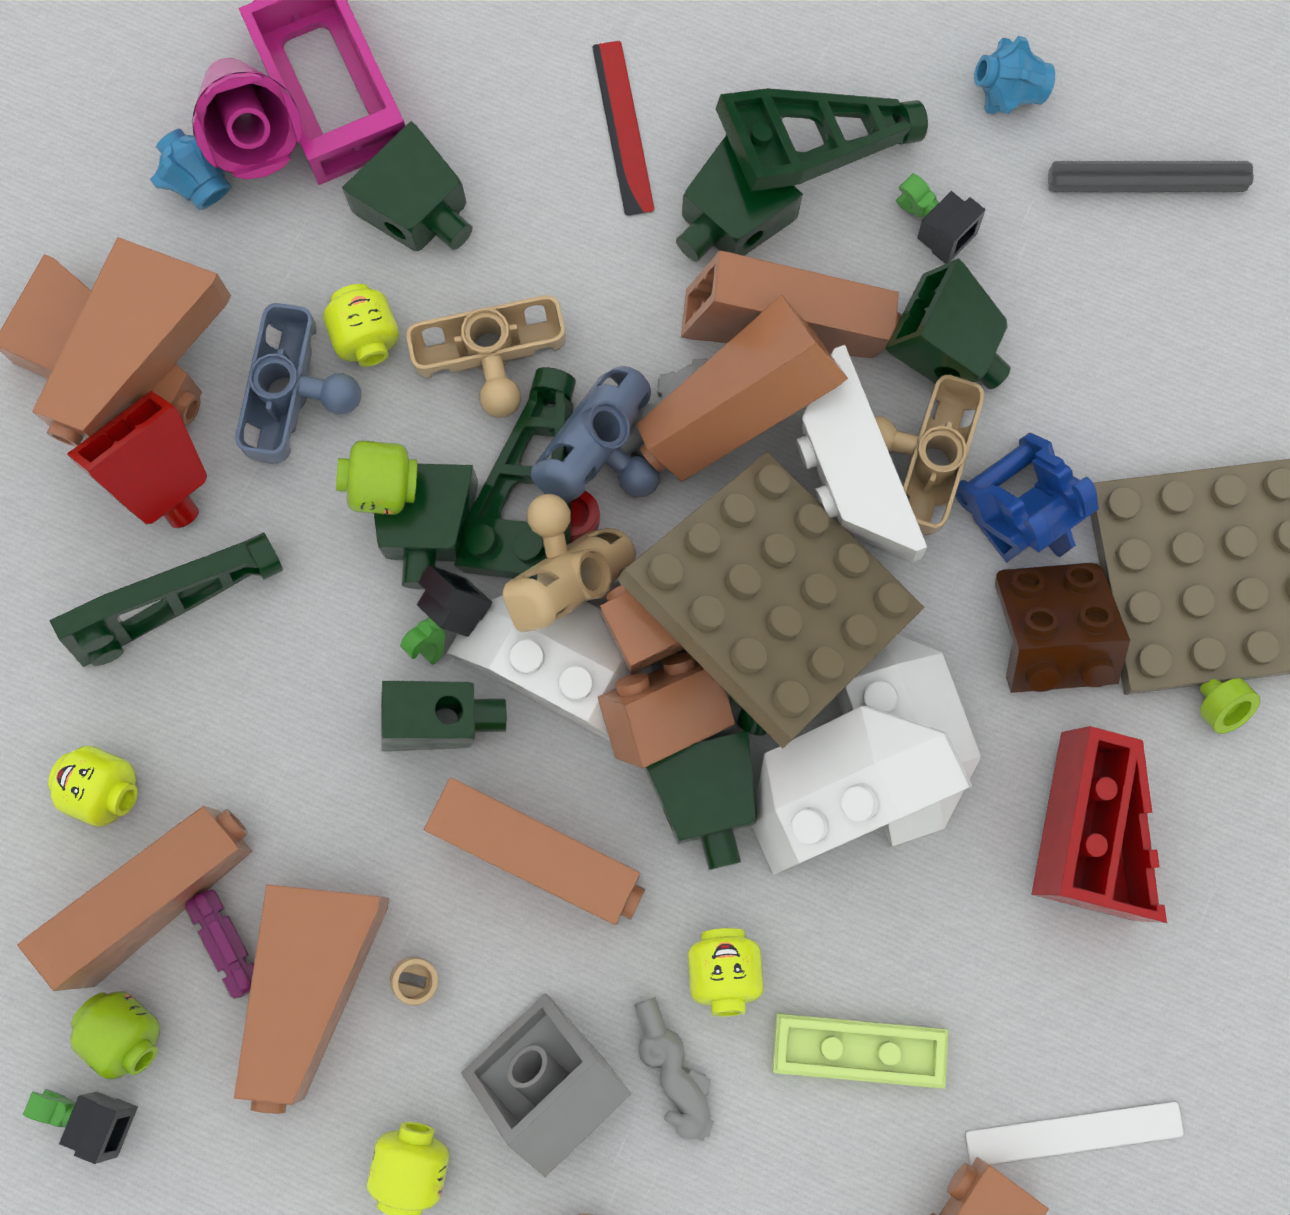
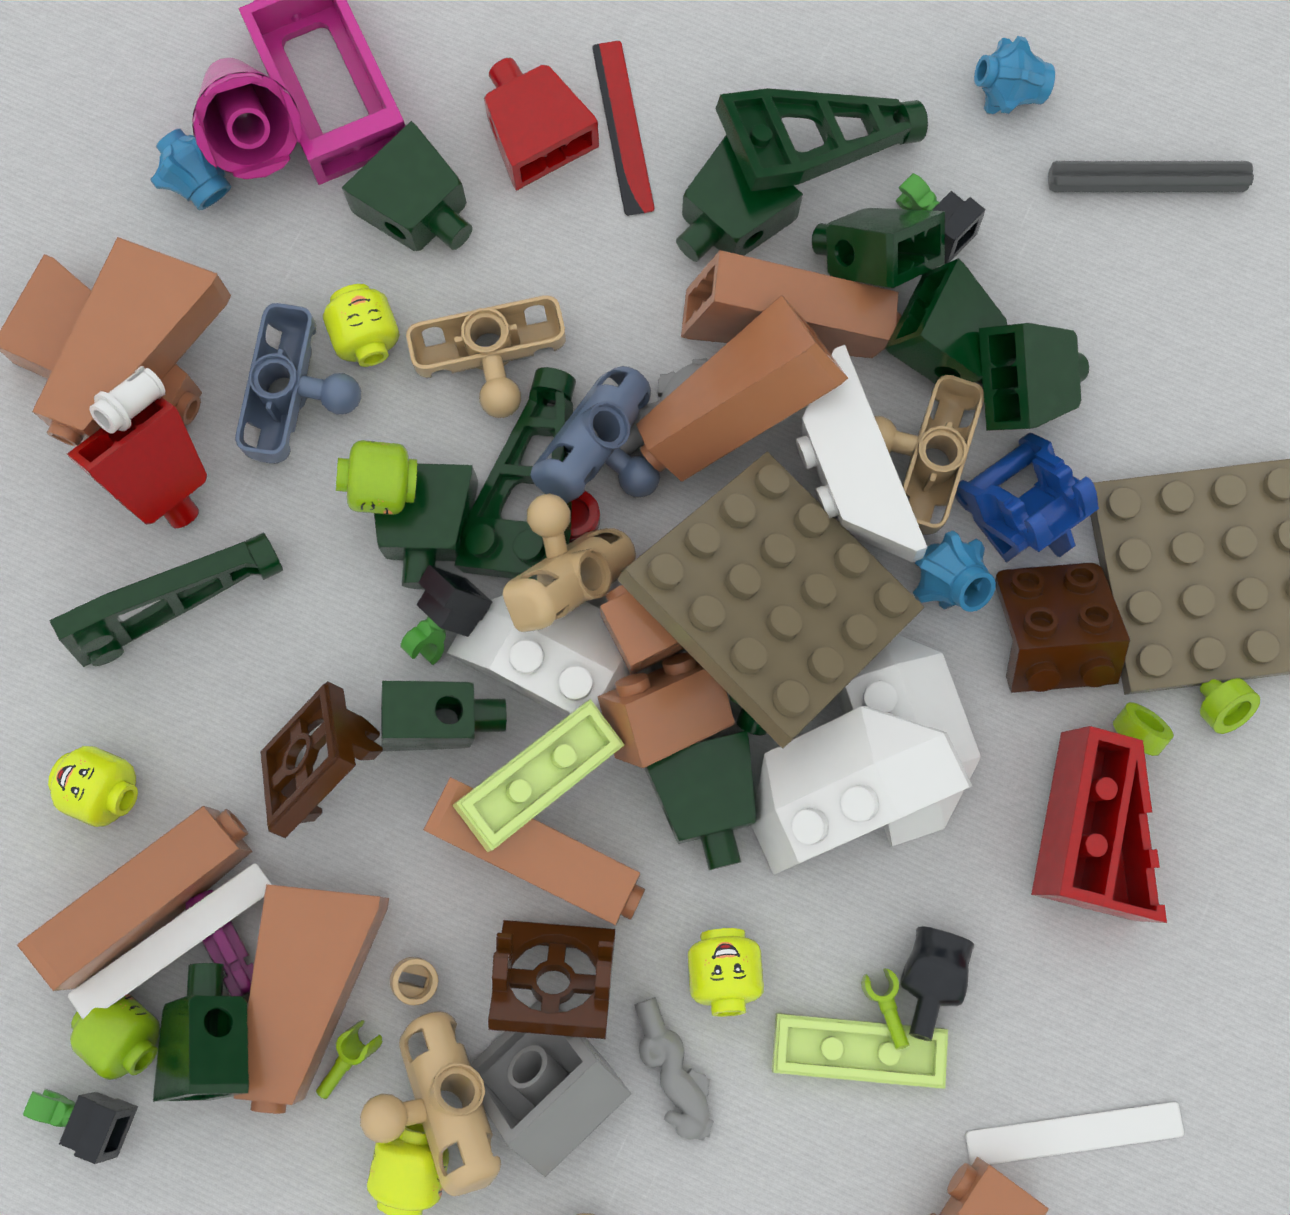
none -> white sticker [68,863,272,1019]
none -> white pin [89,366,166,433]
none -> dark green torso [153,963,249,1102]
none -> reddish brown piece [260,681,383,838]
none -> lime hand [316,1020,382,1099]
none -> tan piece [360,1011,501,1196]
none -> yellowish green tile [452,699,625,852]
none -> red torso [484,58,599,191]
none -> reddish brown piece [488,920,615,1039]
none -> dark green torso [812,208,945,288]
none -> lime hand [861,968,909,1050]
none -> black piece [900,926,975,1041]
none -> dark azure rock [913,531,996,612]
none -> dark green torso [979,323,1089,431]
none -> lime tile [1113,702,1174,756]

